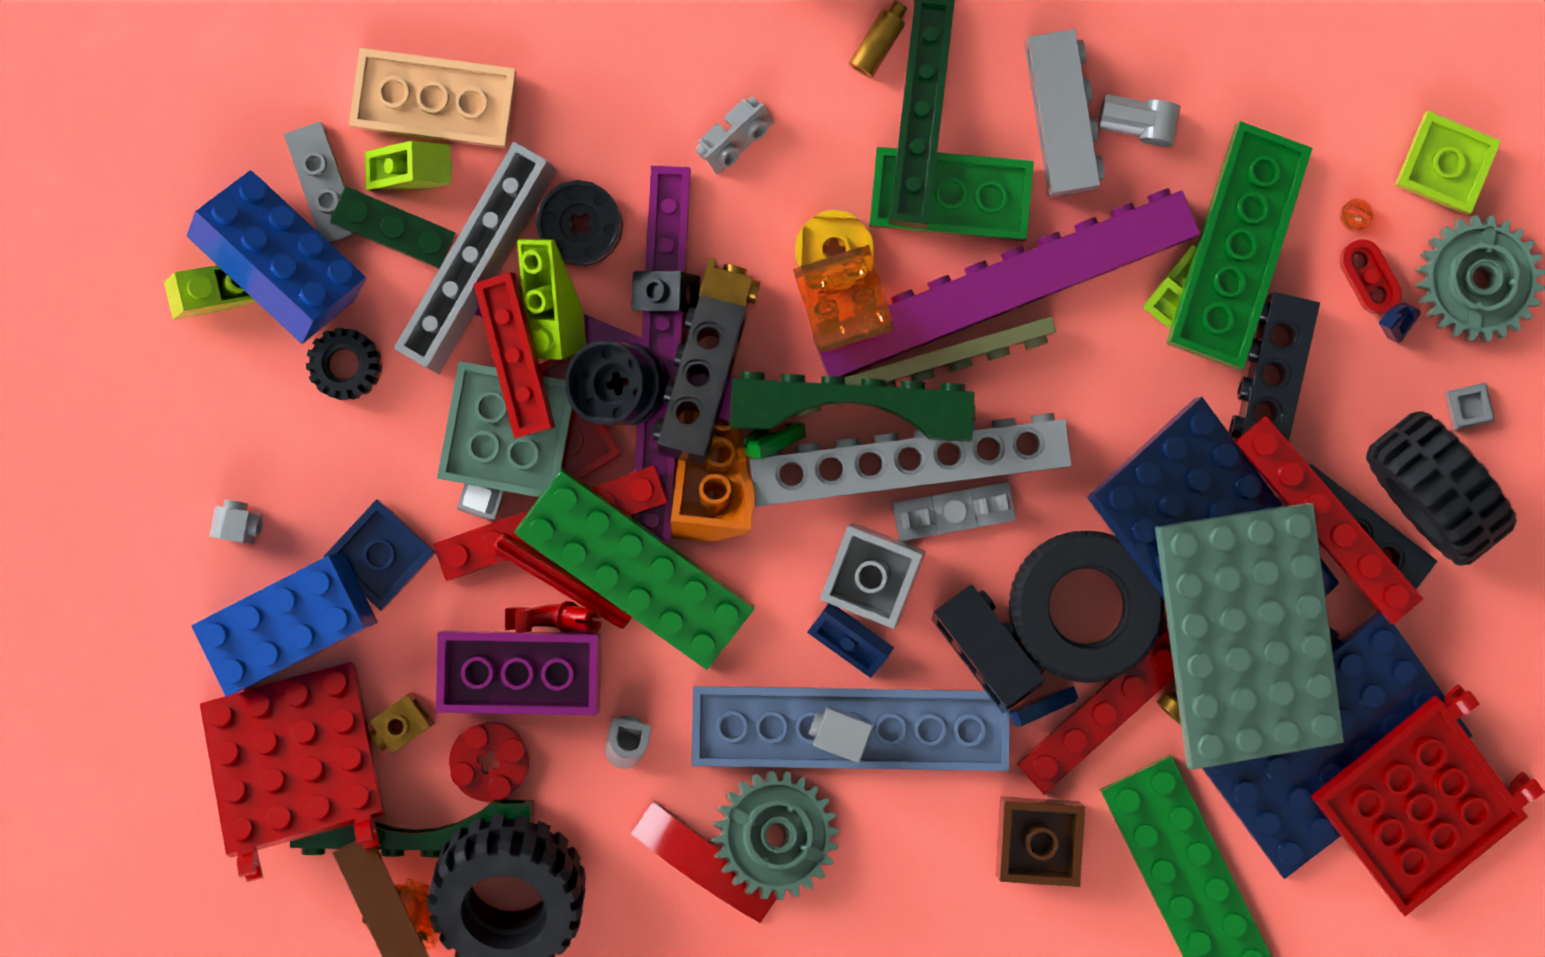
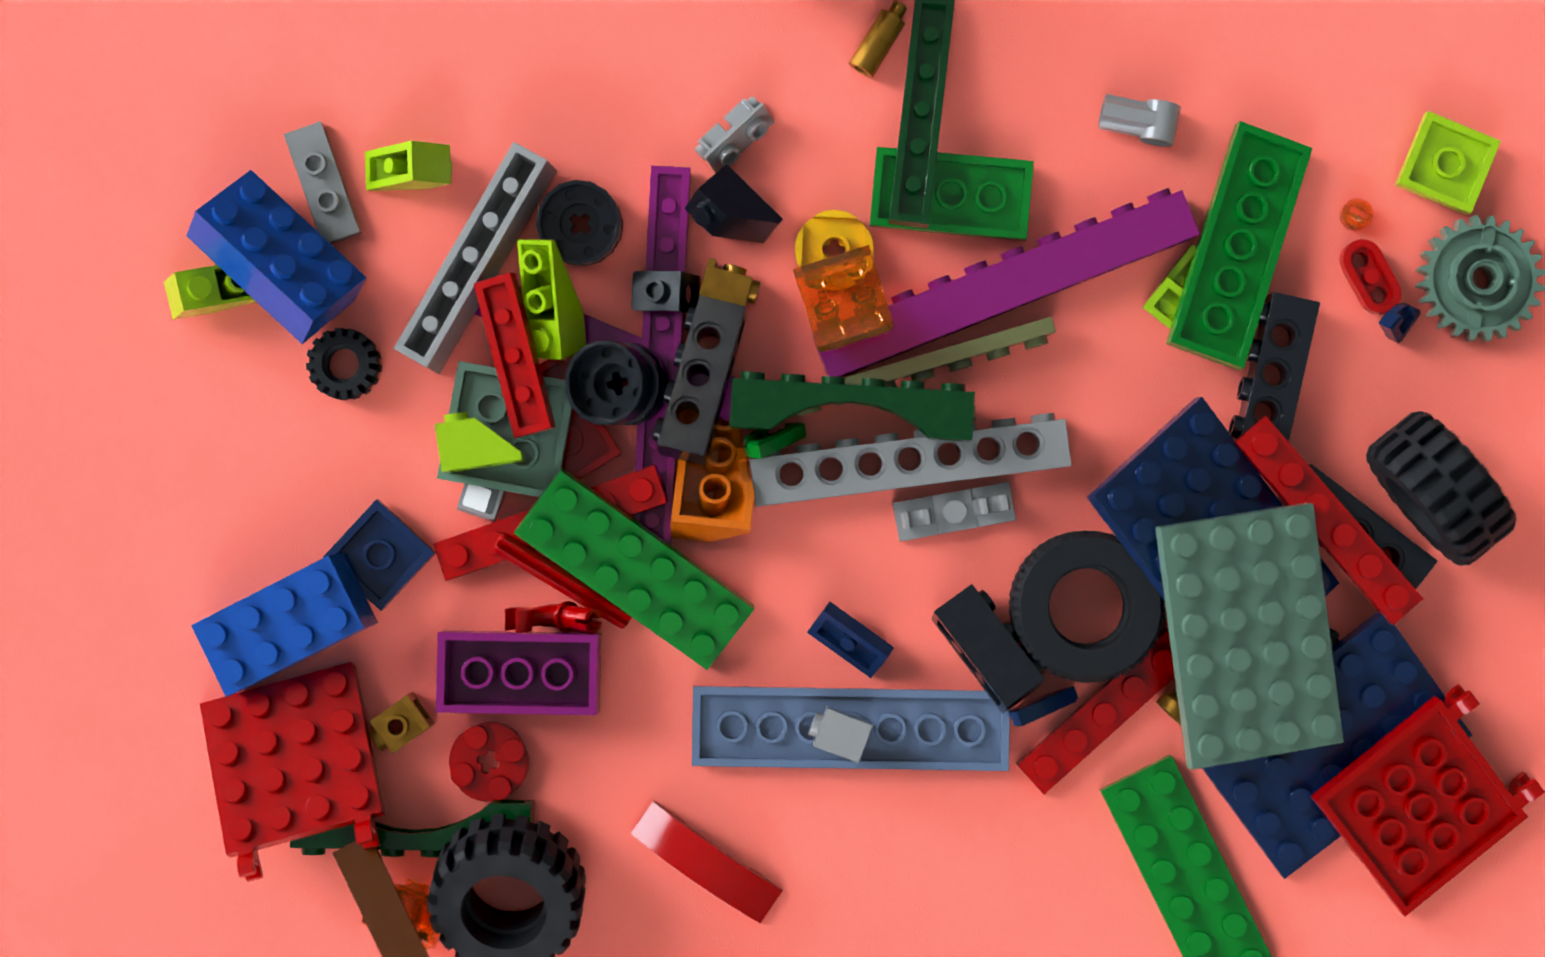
light grey plate [209,499,263,544] -> none
dark green plate [330,186,456,270] -> none
light nougat plate [349,48,517,149] -> none
light grey plate [605,716,652,769] -> none
sand green gear [711,771,839,900] -> none
light grey brick [819,522,926,629] -> none
reddish brown brick [995,796,1085,887] -> none
light grey brick [1024,29,1105,198] -> none
light grey tile [1444,383,1495,430] -> none
none -> lime slope [434,412,526,473]
none -> black slope [684,164,783,243]

